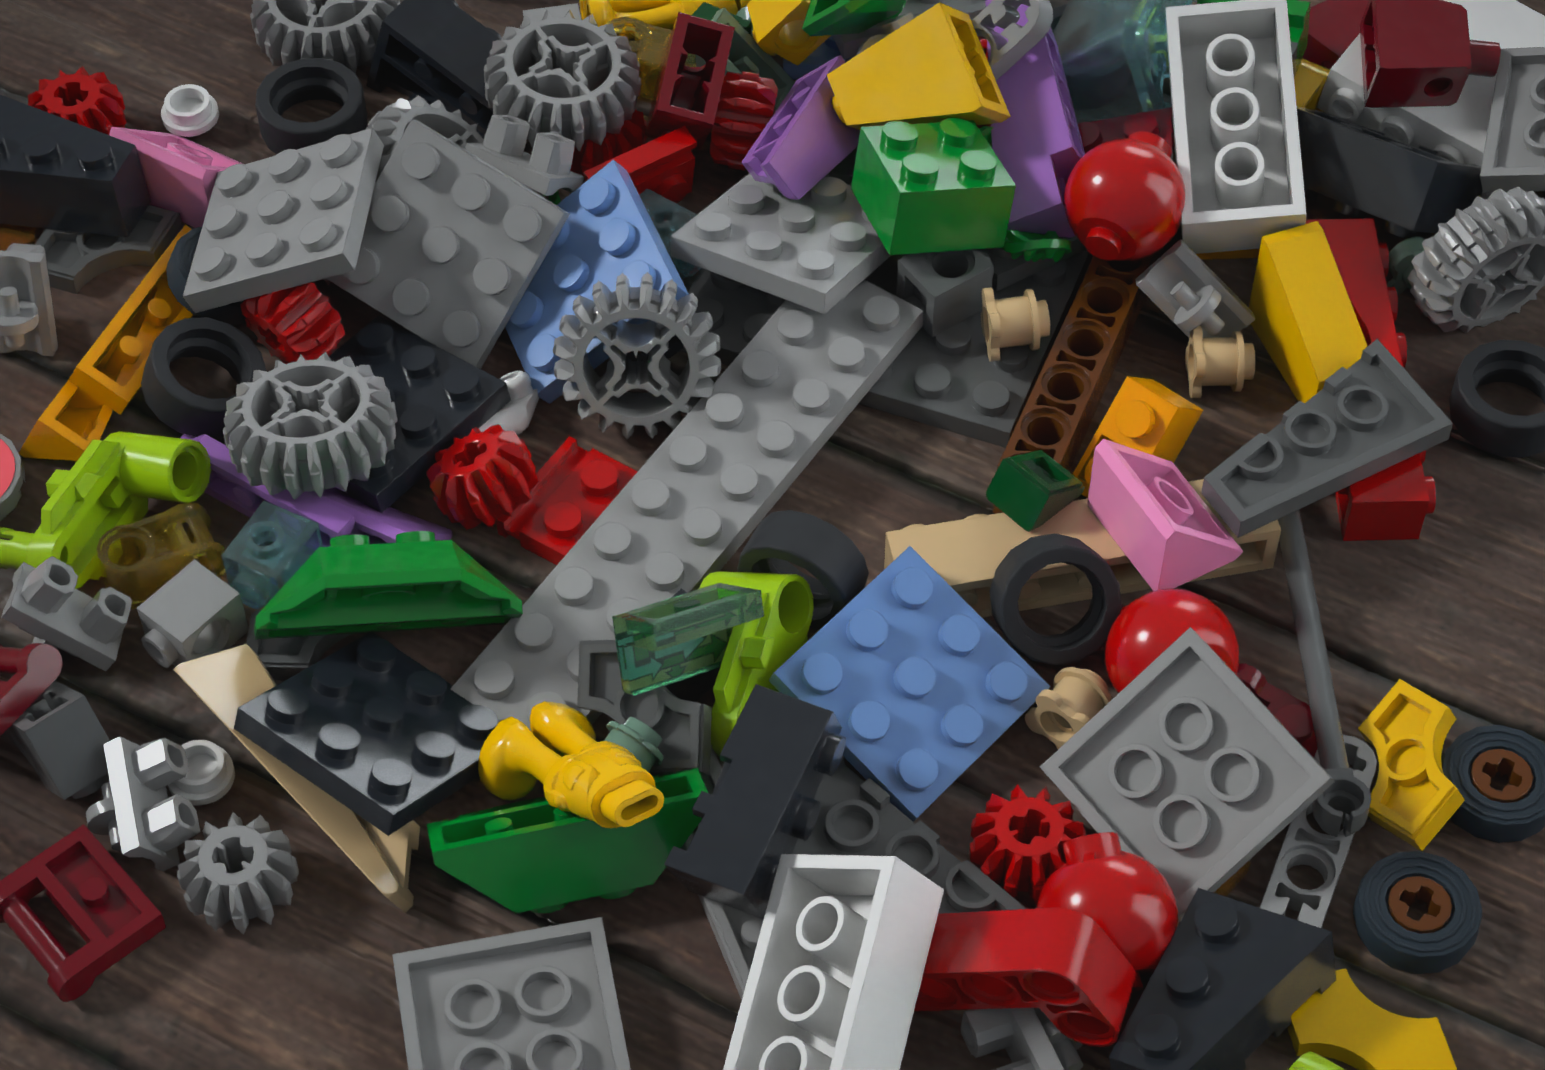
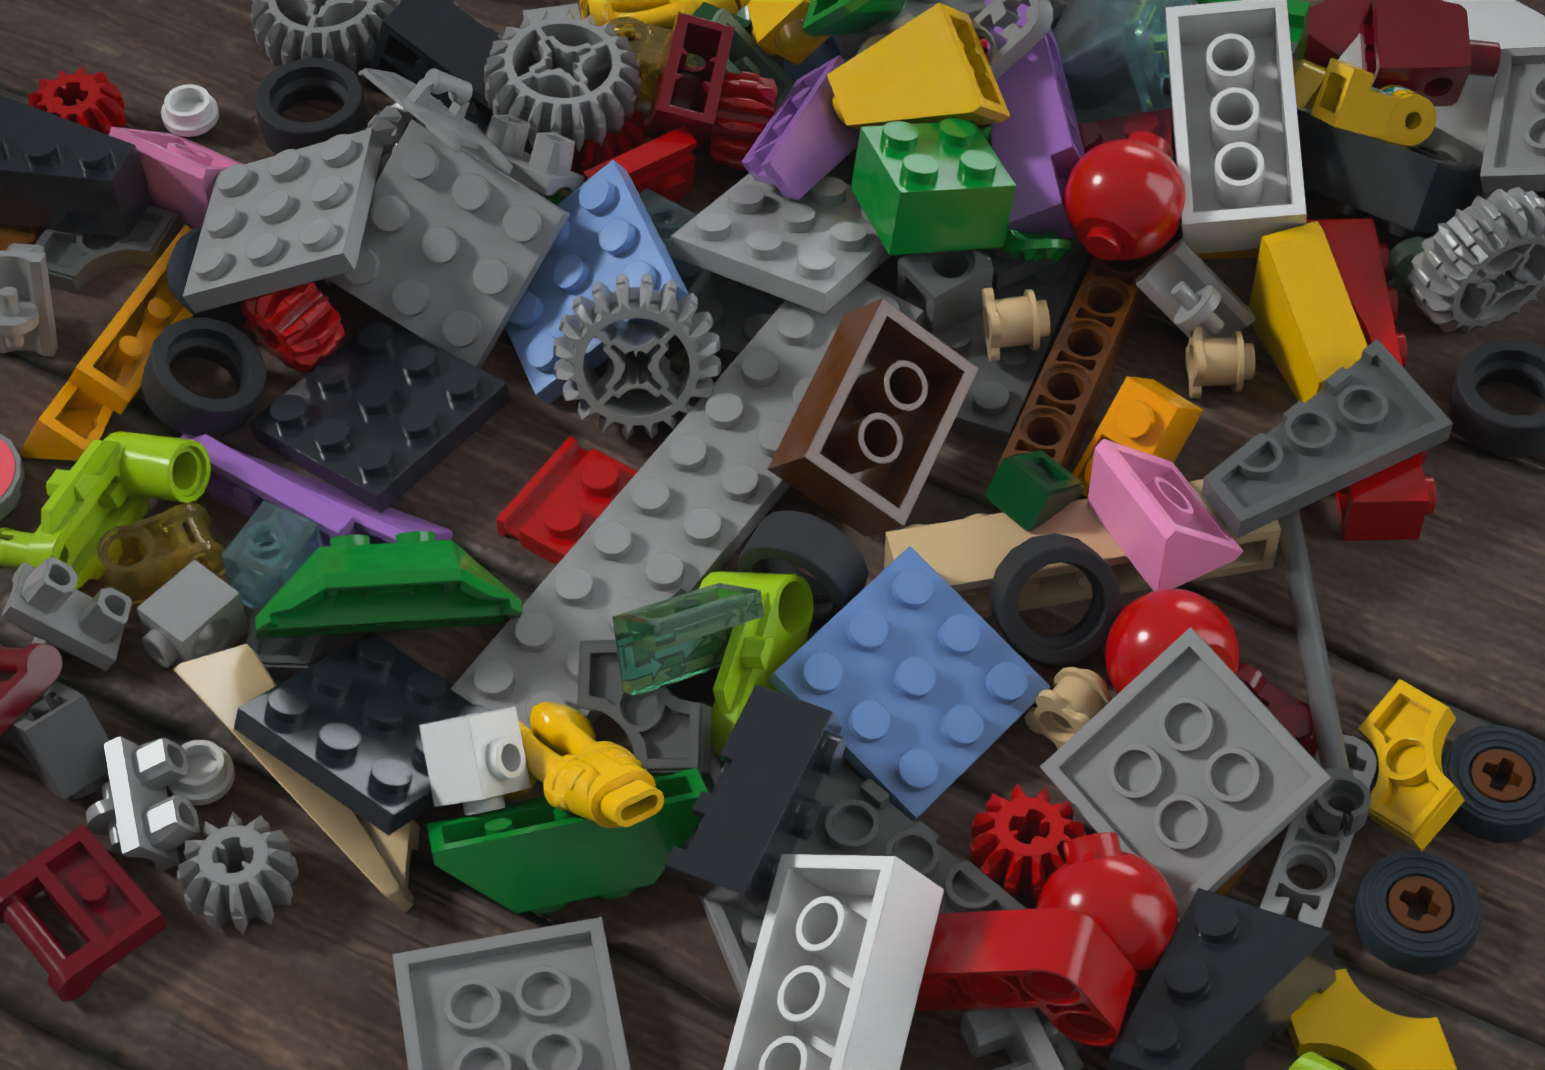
light grey gear [223,352,398,500] -> none
red gear [426,424,539,530] -> none
white arm [479,371,539,435] -> none
sand green plate [604,716,664,772] -> none
none -> light grey shield [359,68,513,174]
none -> white brick [419,706,531,815]
none -> reddish brown brick [767,298,979,537]
none -> yellow leg [1311,58,1437,146]

